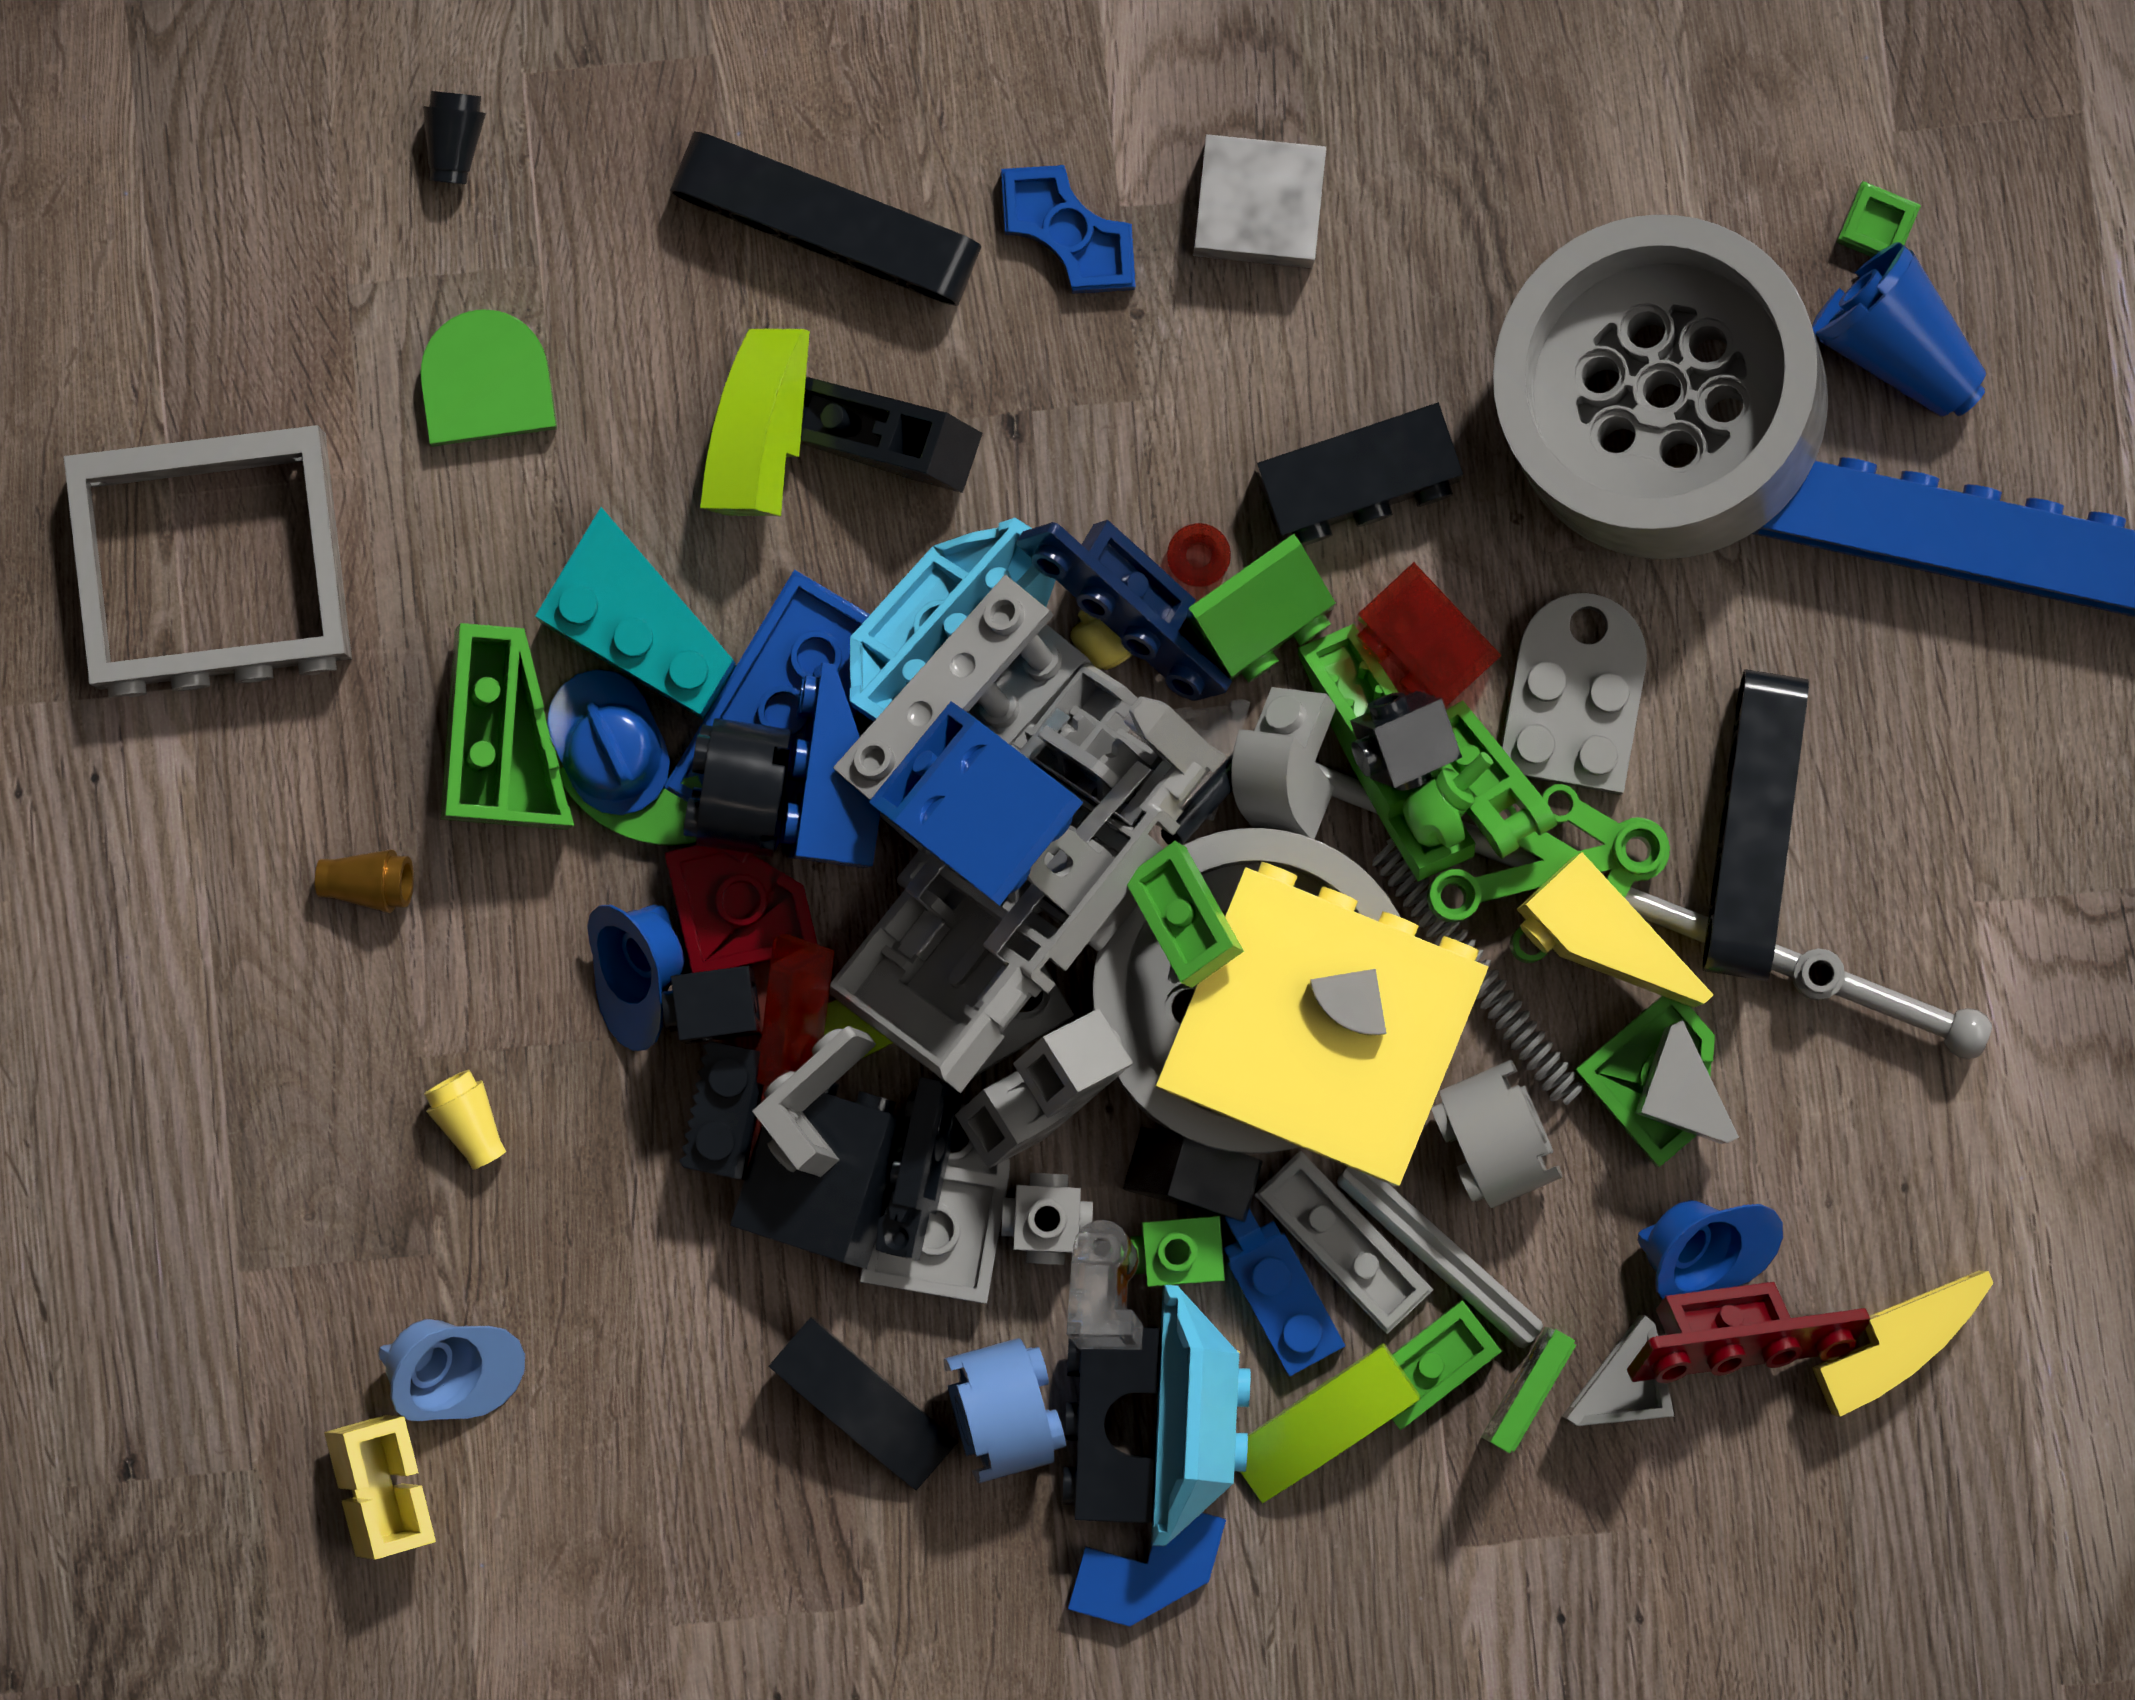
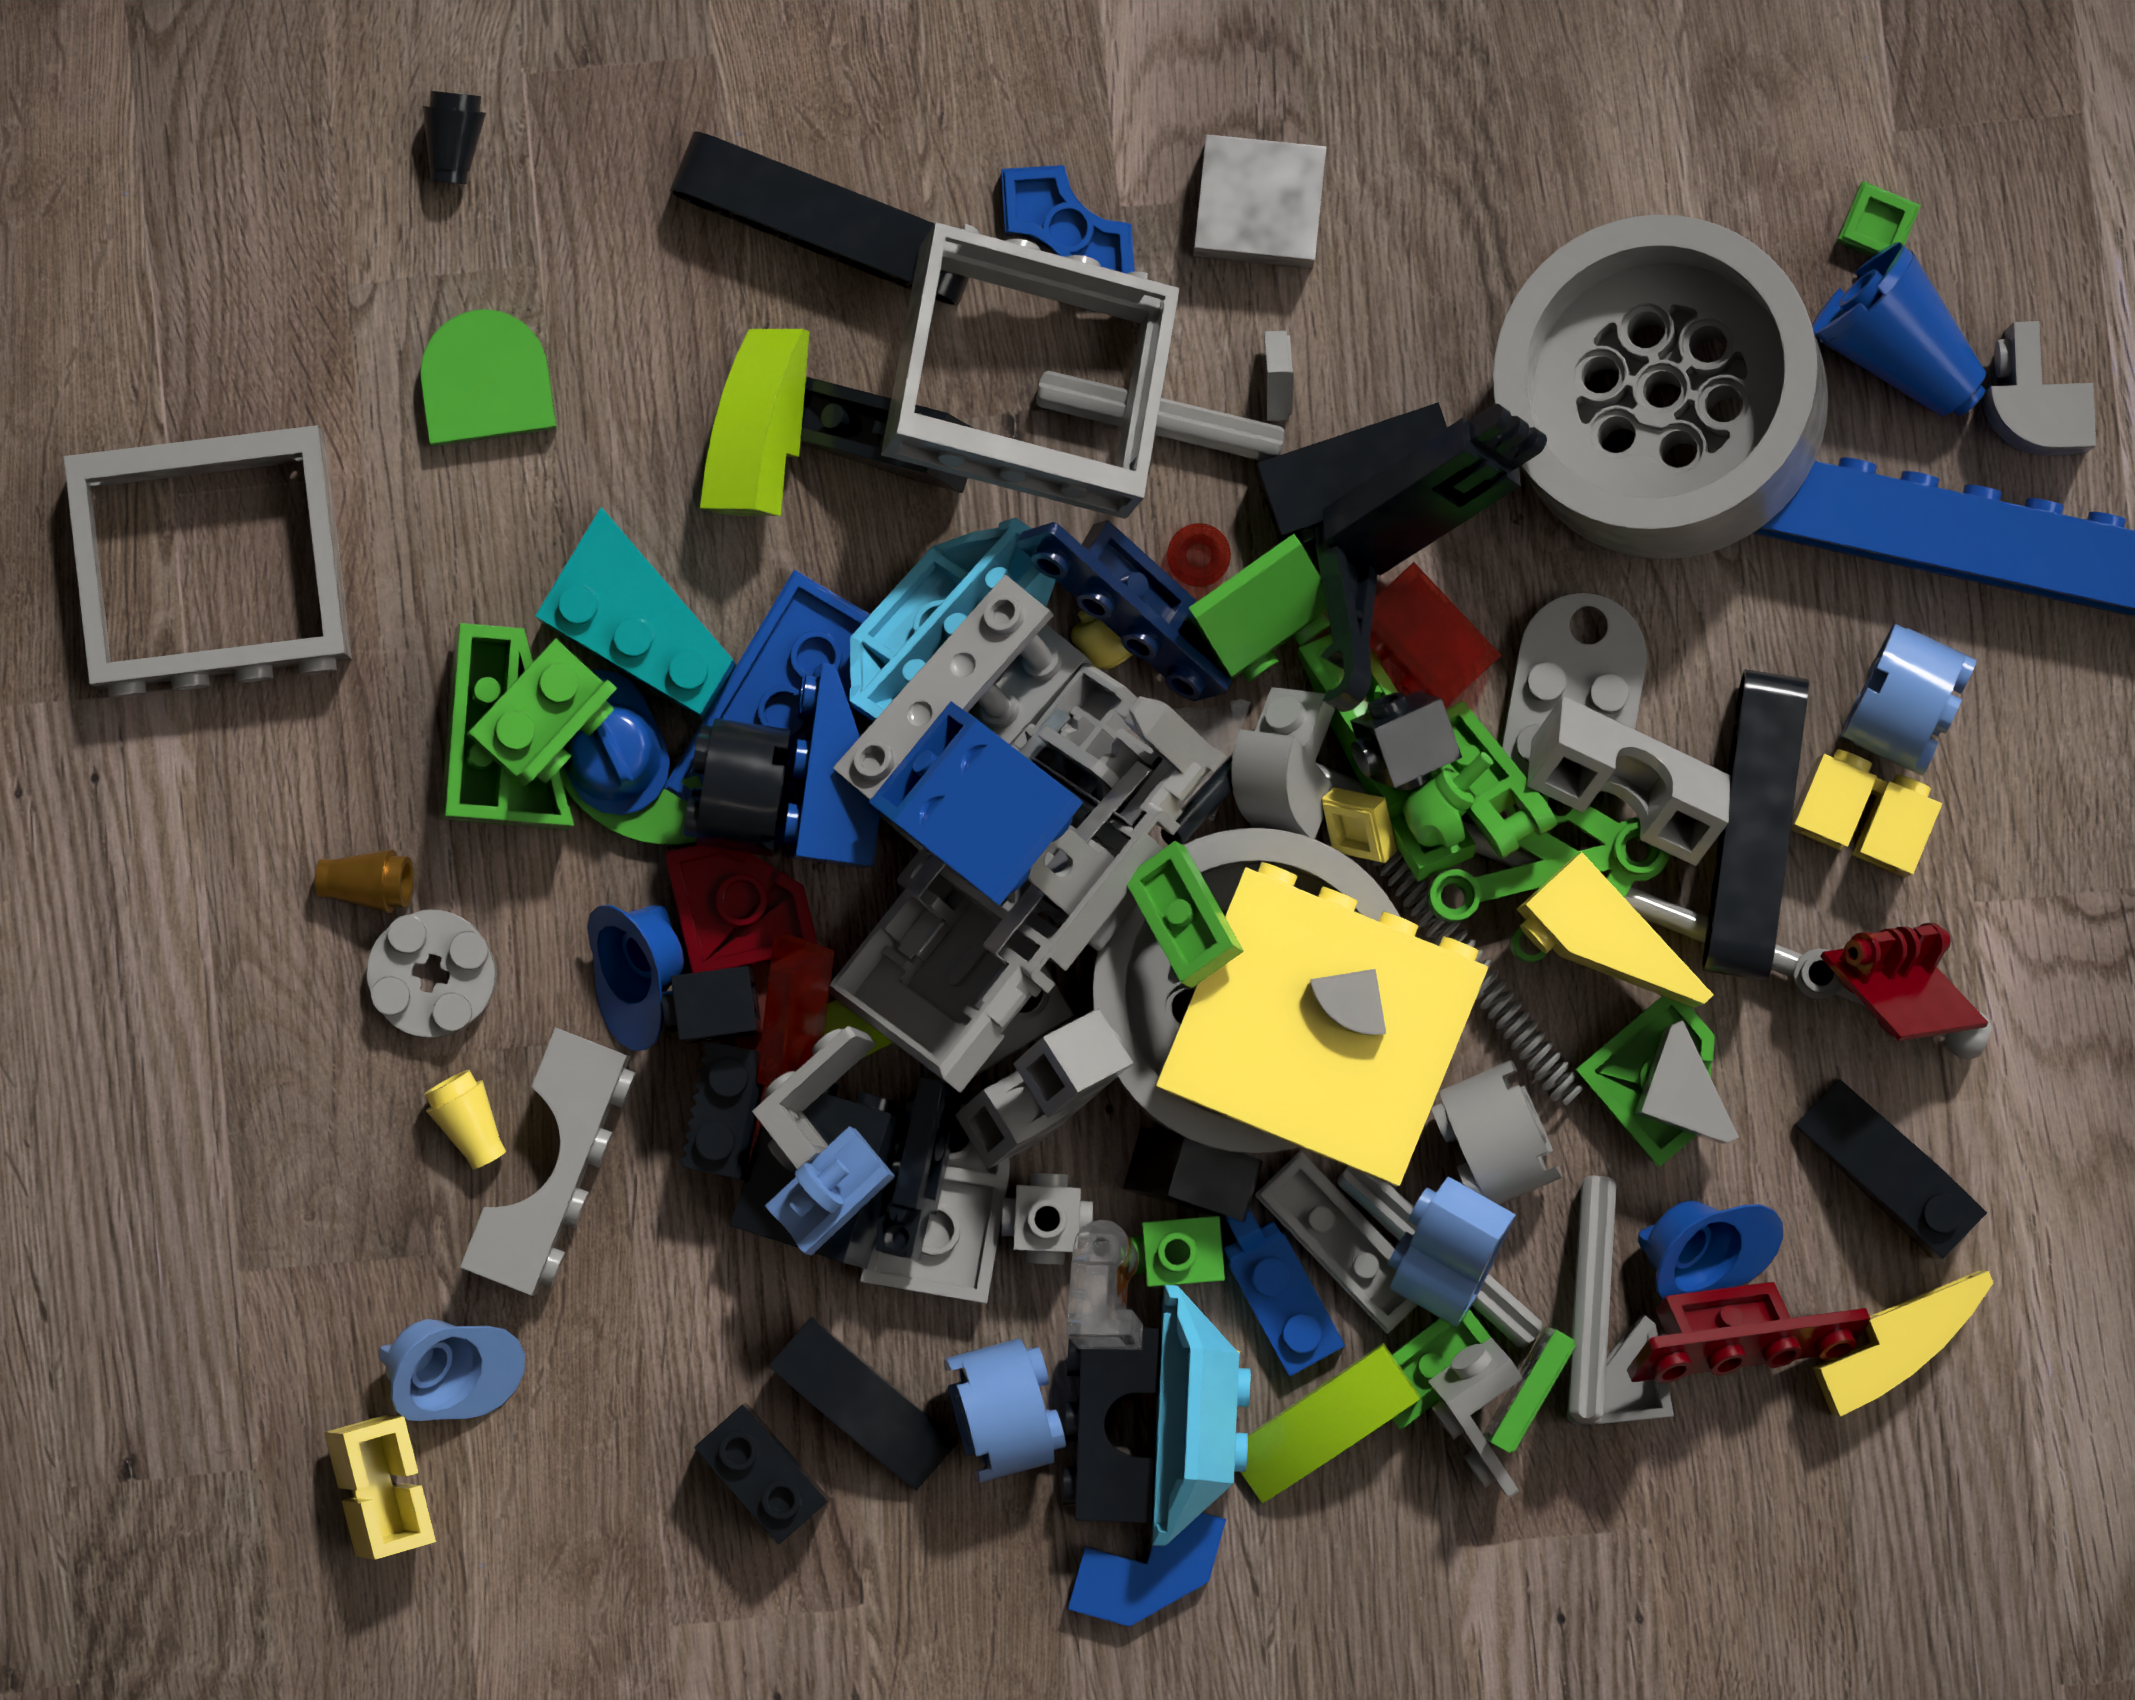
none -> light grey plate [367,910,497,1038]
none -> light grey arch [460,1027,636,1296]
none -> bright green bracket [466,638,617,787]
none -> black brick [694,1402,830,1545]
none -> medium blue hips [765,1127,895,1256]
none -> light grey window [881,222,1180,519]
none -> light grey axle [1036,371,1285,461]
none -> light grey tile [1264,330,1293,421]
none -> black hinge [1315,404,1547,712]
none -> light yellow tile [1321,787,1397,863]
none -> medium blue brick [1388,1176,1516,1327]
none -> light grey bracket [1428,1338,1523,1498]
none -> light grey arch [1527,696,1731,866]
none -> light grey axle [1567,1175,1617,1424]
none -> light yellow piece [1791,749,1942,878]
none -> black slope [1794,1079,1987,1259]
none -> dark red hinge [1820,922,1989,1041]
none -> medium blue brick [1841,624,1977,776]
none -> light grey brick [1982,321,2096,456]

